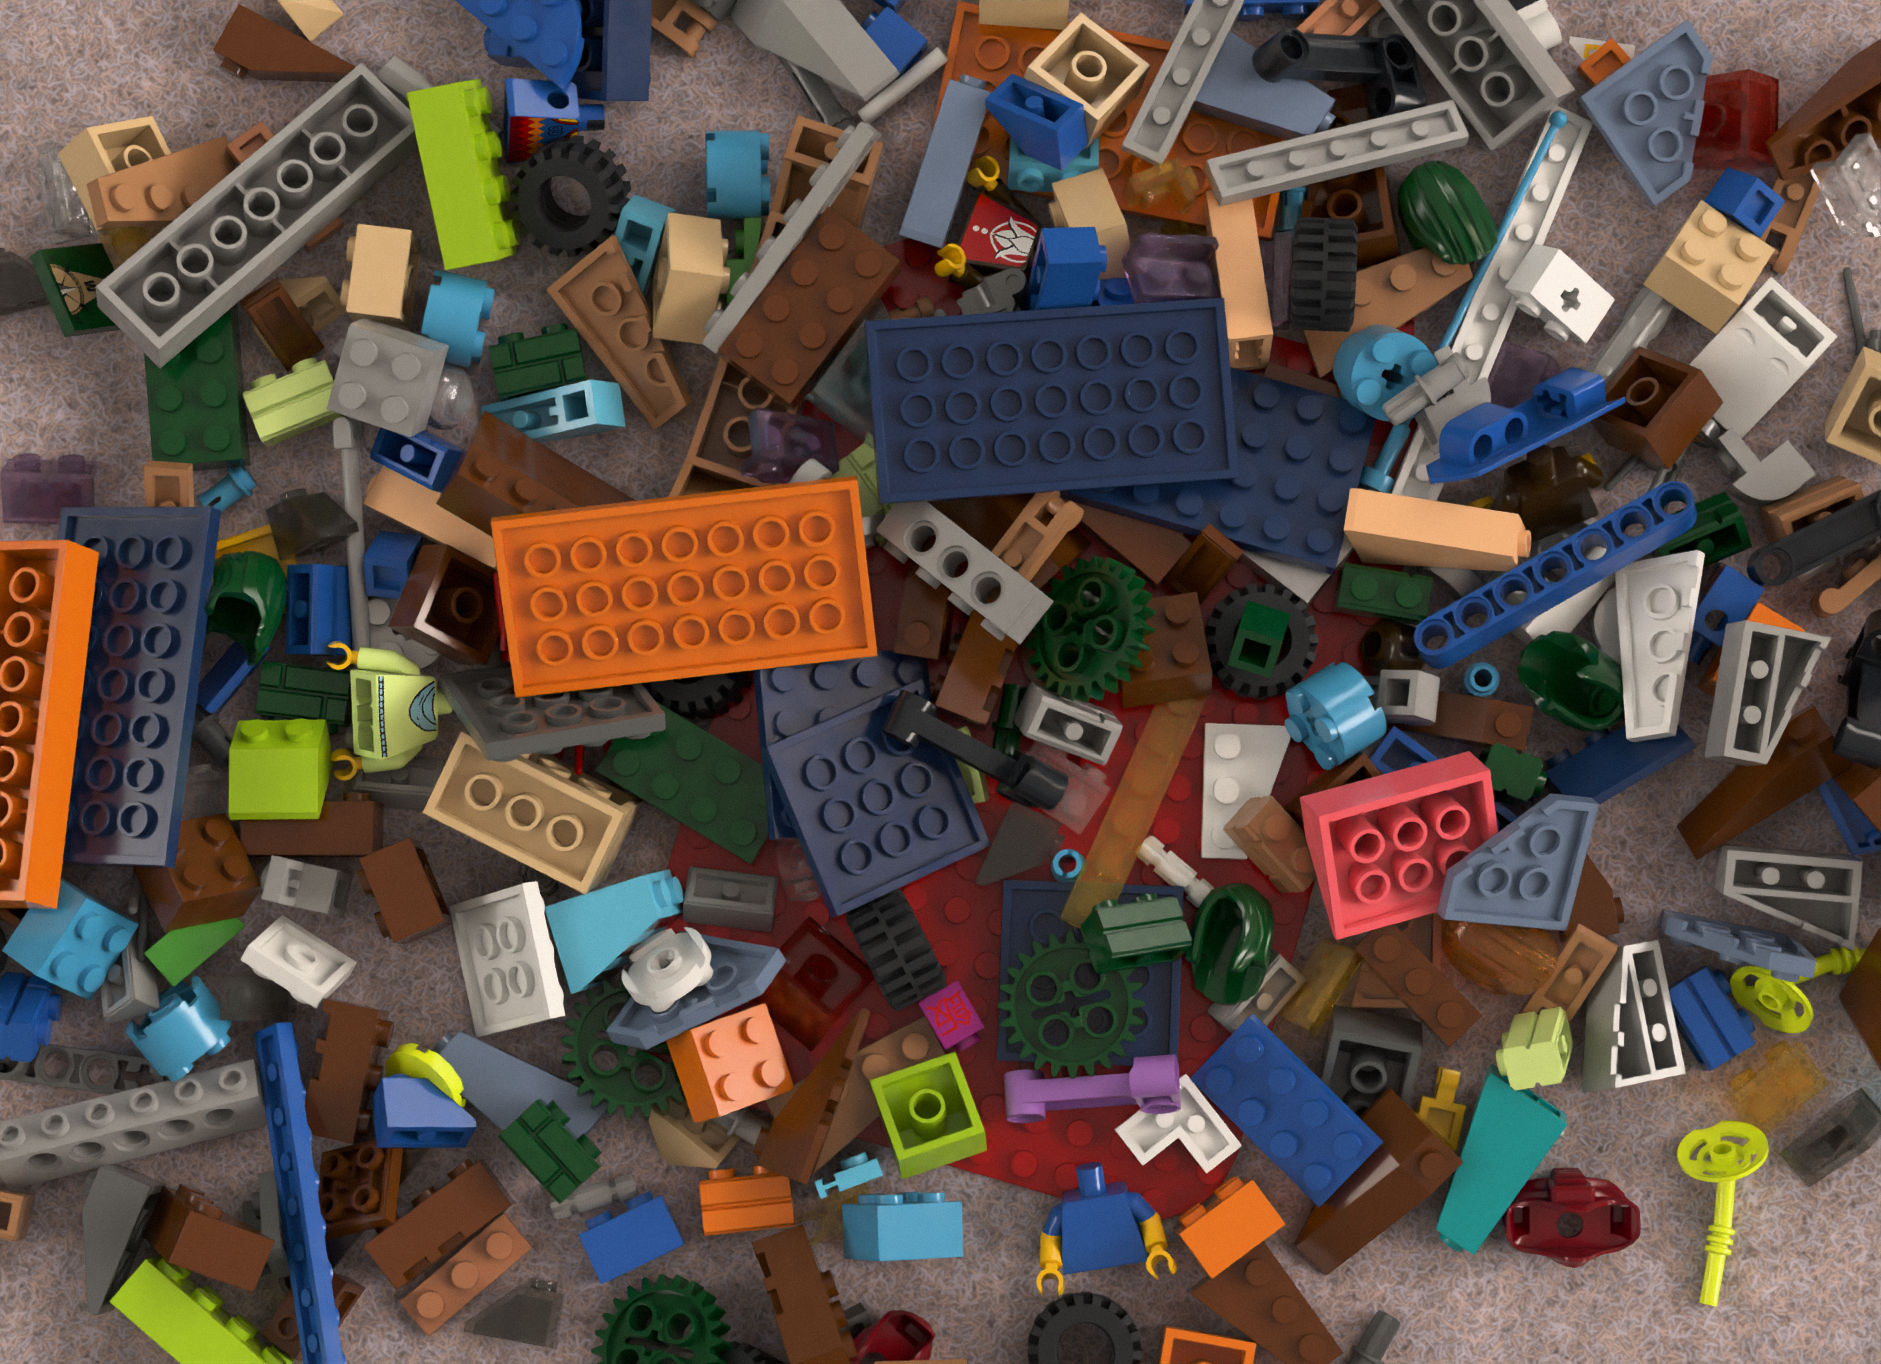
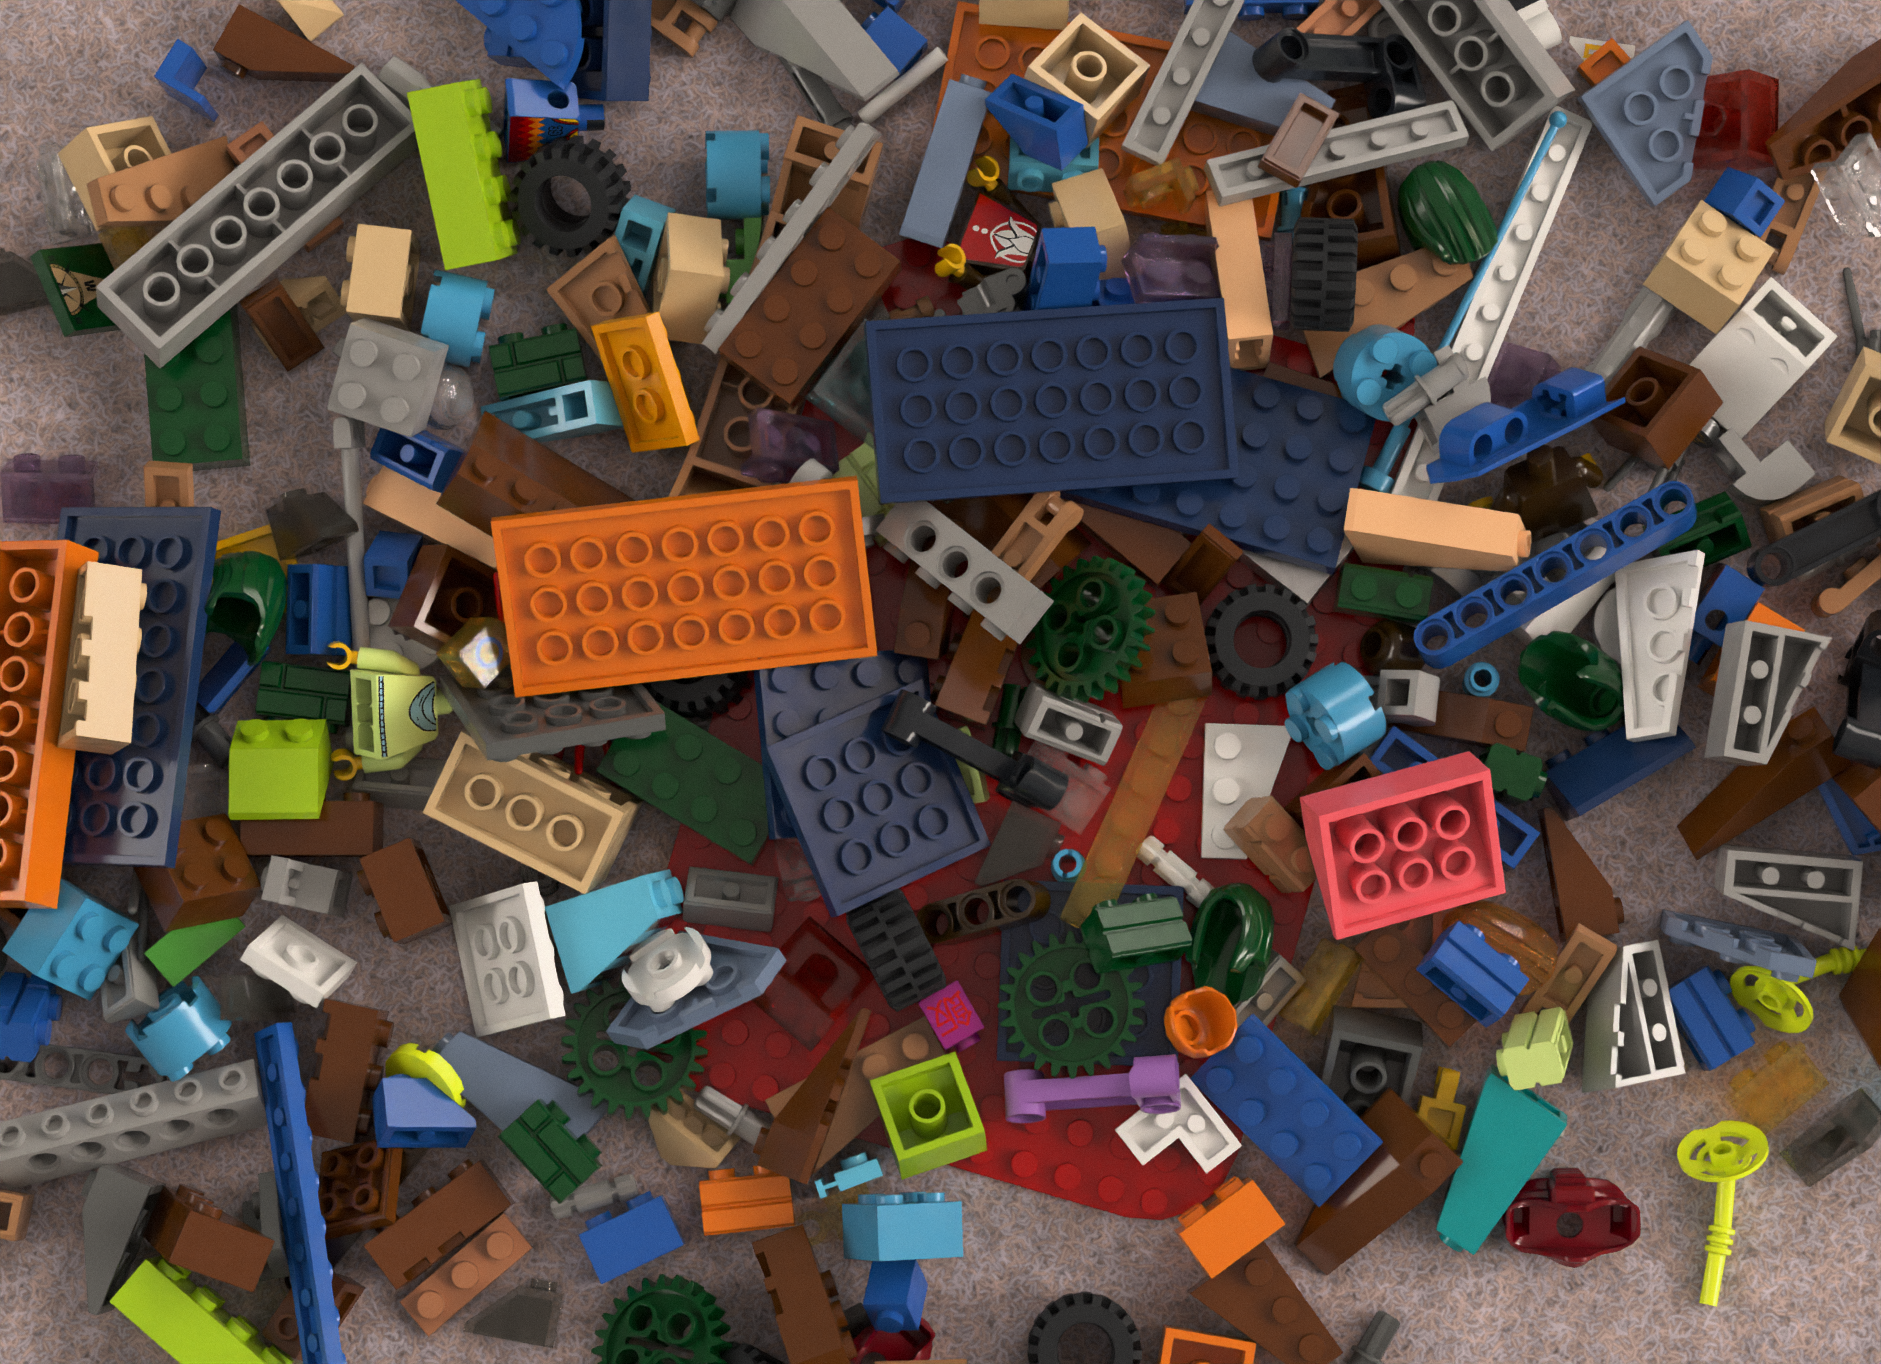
dark azure pin [198,464,257,513] -> none
yellowish green brick [242,357,345,447] -> none
orange brick [666,1003,795,1124] -> none
blue torso [1036,1162,1177,1296] -> none
dark green brick [1227,601,1291,678] -> none
sand blue plate [1437,793,1599,931] -> none
white brick [1505,244,1615,343] -> none
none -> tan wedge [57,561,147,755]
none -> blue panel [154,39,219,122]
none -> clear yellow brick [436,617,510,688]
none -> light orange plate [591,311,700,453]
none -> blue brick [863,1259,928,1333]
none -> dark brown beam [916,879,1051,945]
none -> orange hair [1164,986,1238,1058]
none -> tile [1258,92,1340,188]
none -> blue brick [1416,920,1529,1028]

